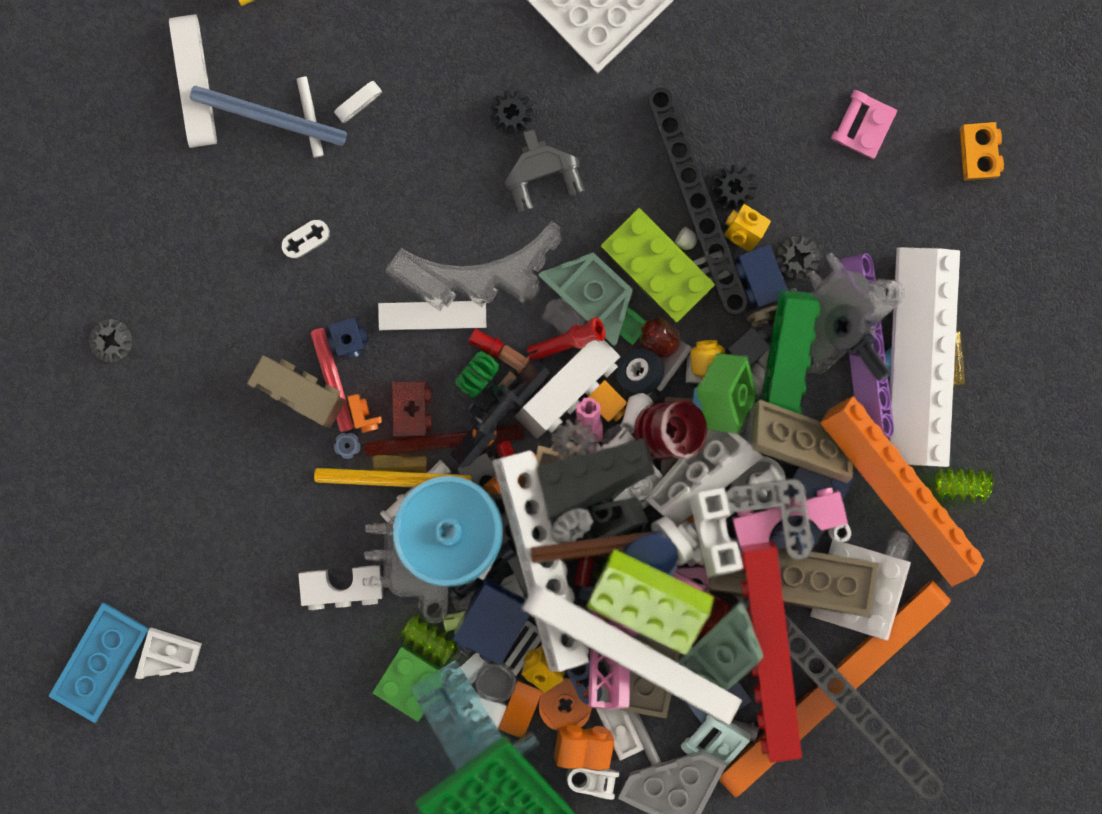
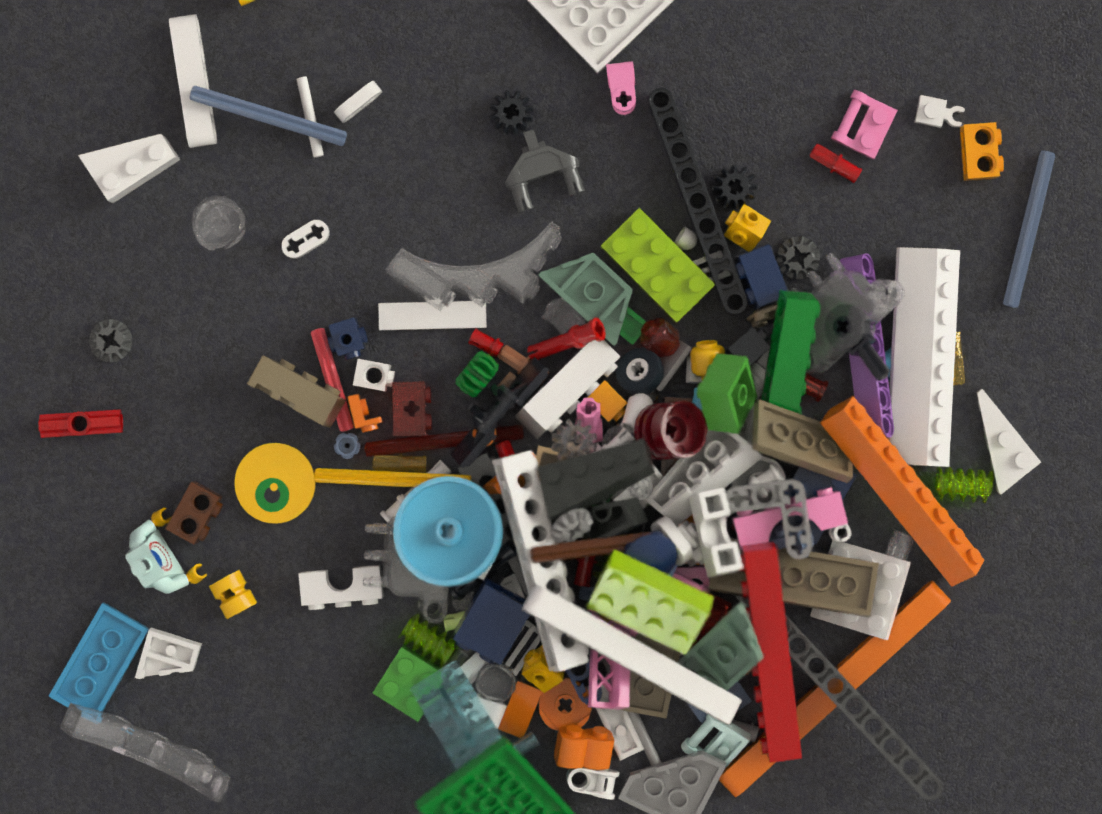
none -> red piece [38,409,124,438]
none -> clear arch [60,703,231,802]
none -> white wedge [78,134,180,203]
none -> light aqua torso [125,508,207,594]
none -> reddish brown brick [166,481,224,545]
none -> clear cylinder [191,195,246,251]
none -> yellow wheel [209,570,257,619]
none -> yellow tile [235,443,316,523]
none -> white brick [353,359,395,391]
none -> bright pink piece [606,61,636,115]
none -> clear red bush [804,370,829,402]
none -> red axle [810,144,862,184]
none -> white plate [914,95,965,128]
none -> white wing [977,389,1041,495]
none -> sand blue axle [1003,151,1055,308]

